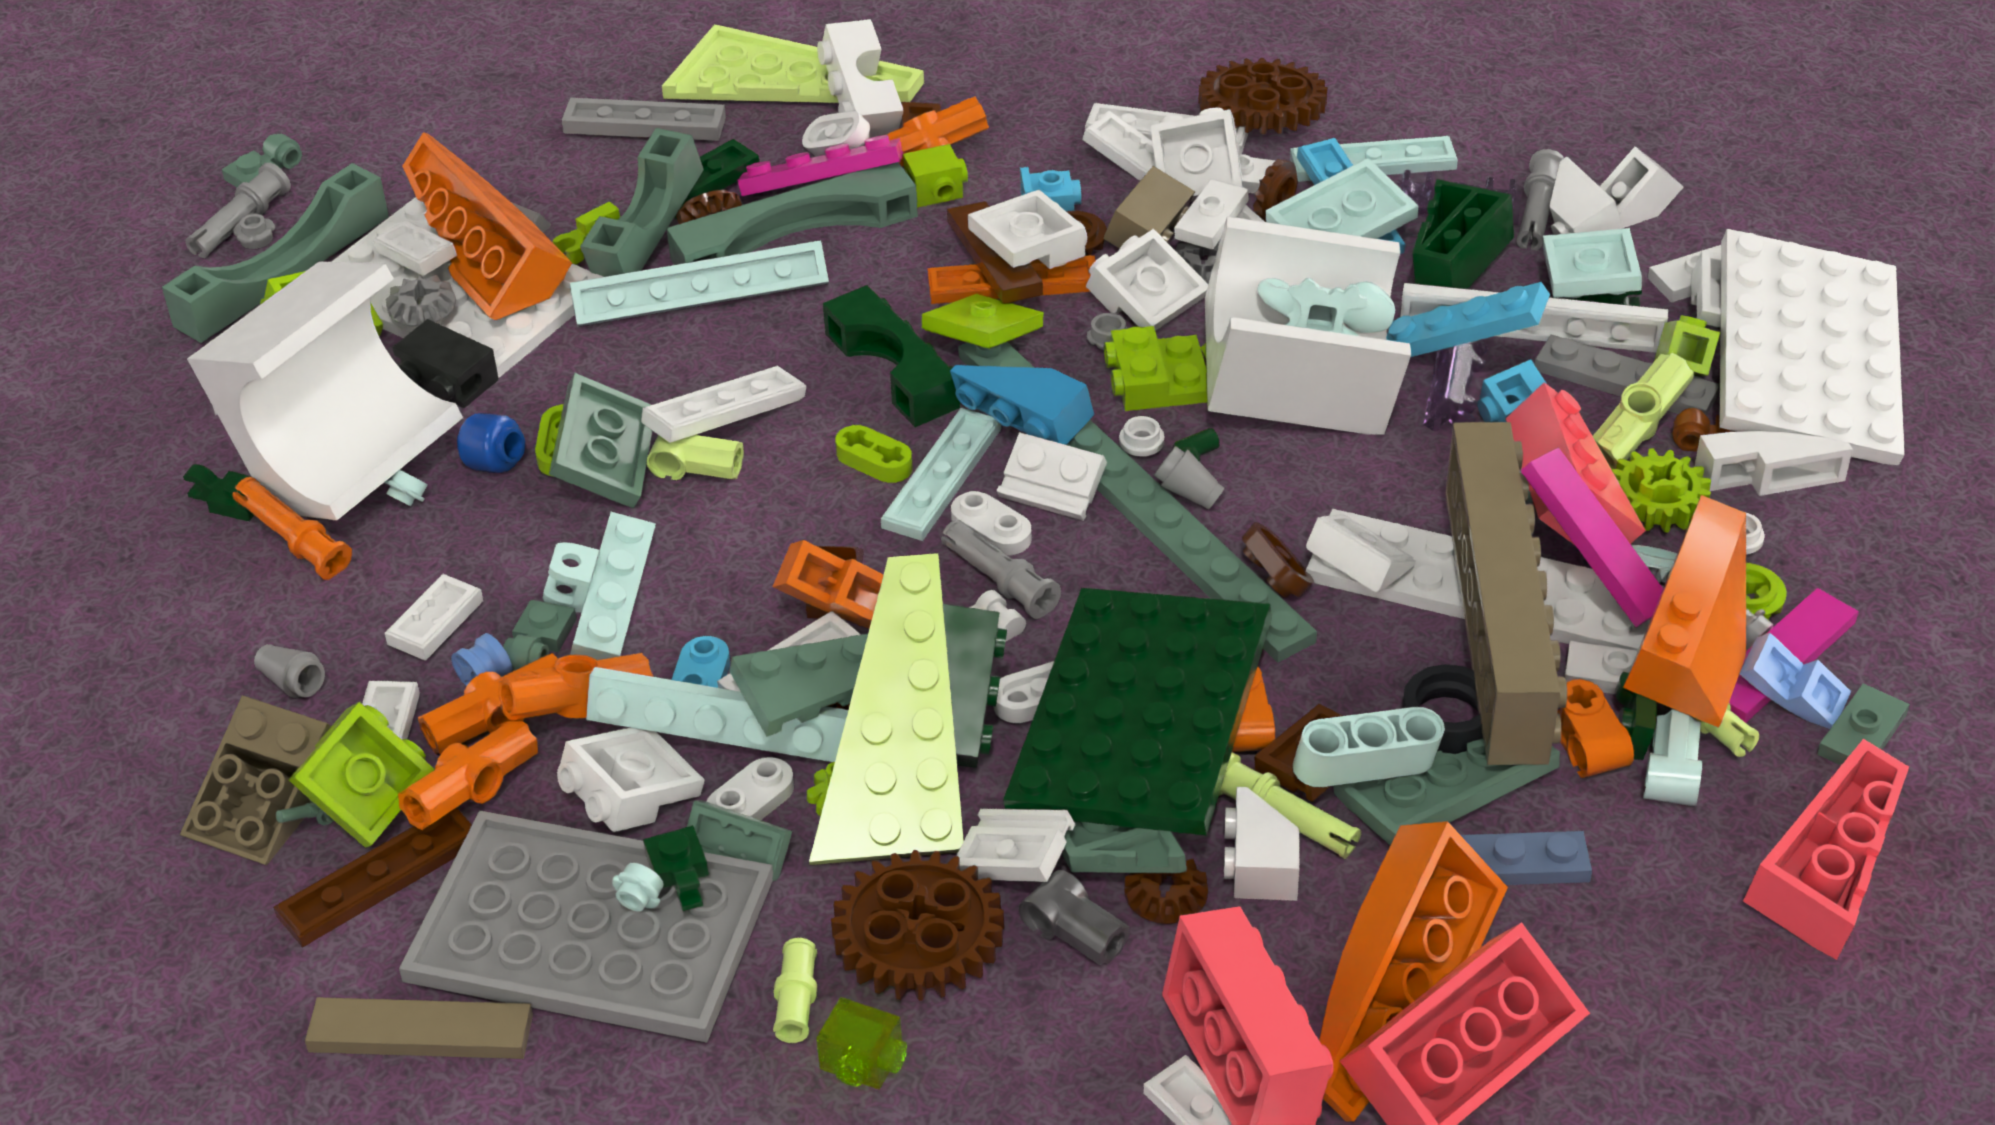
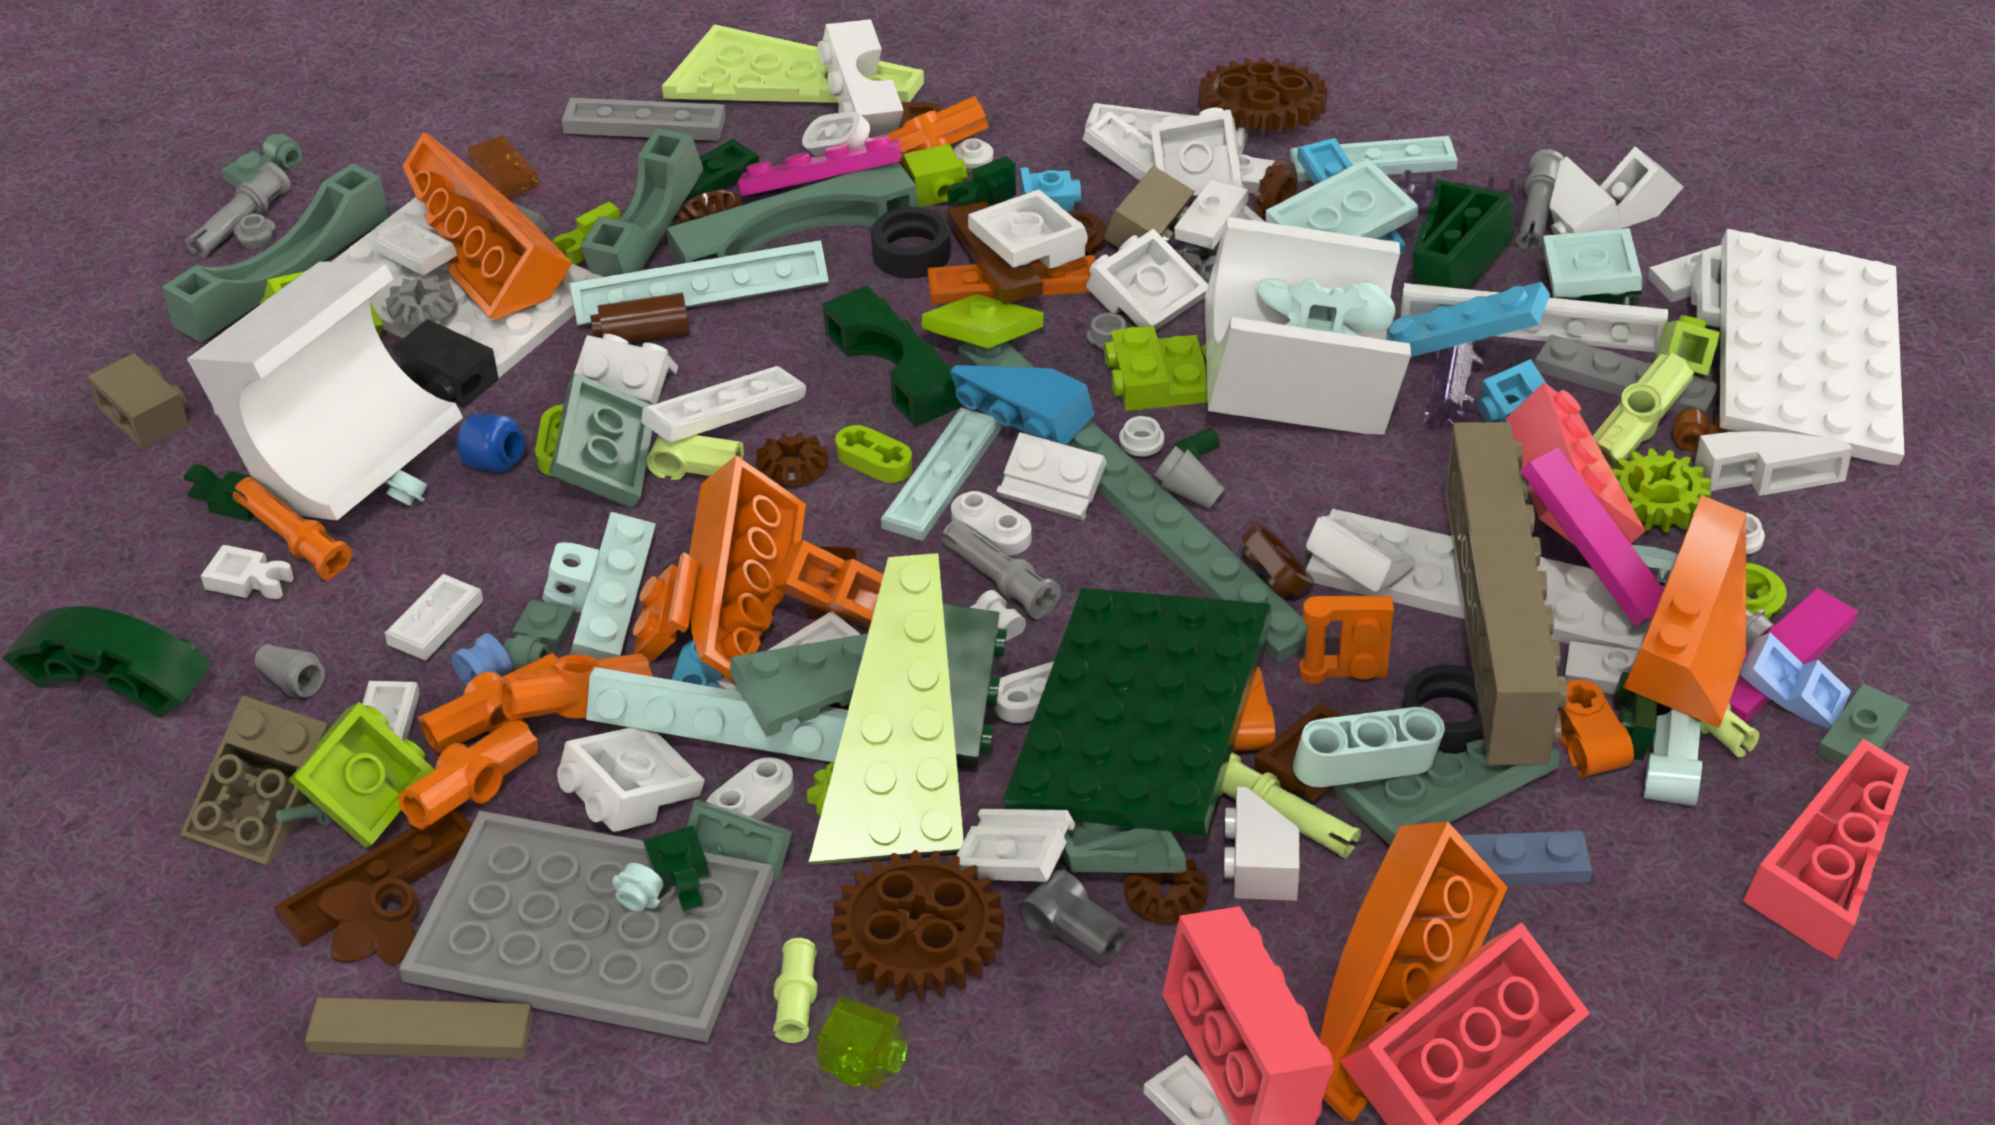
none -> dark green brick [2,606,212,718]
none -> dark tan brick [88,353,188,449]
none -> white plate [201,545,294,599]
none -> reddish brown plate [317,878,418,966]
none -> clear orange plate [467,136,540,198]
none -> white bracket [574,334,678,405]
none -> reddish brown brick [590,292,690,344]
none -> orange plate [633,552,700,664]
none -> orange wedge [690,455,806,683]
none -> reddish brown gear [756,431,828,487]
none -> black tyre [871,207,951,279]
none -> dark green plate [947,156,1016,207]
none -> white plate [954,138,993,172]
none -> orange plate [1299,596,1394,684]

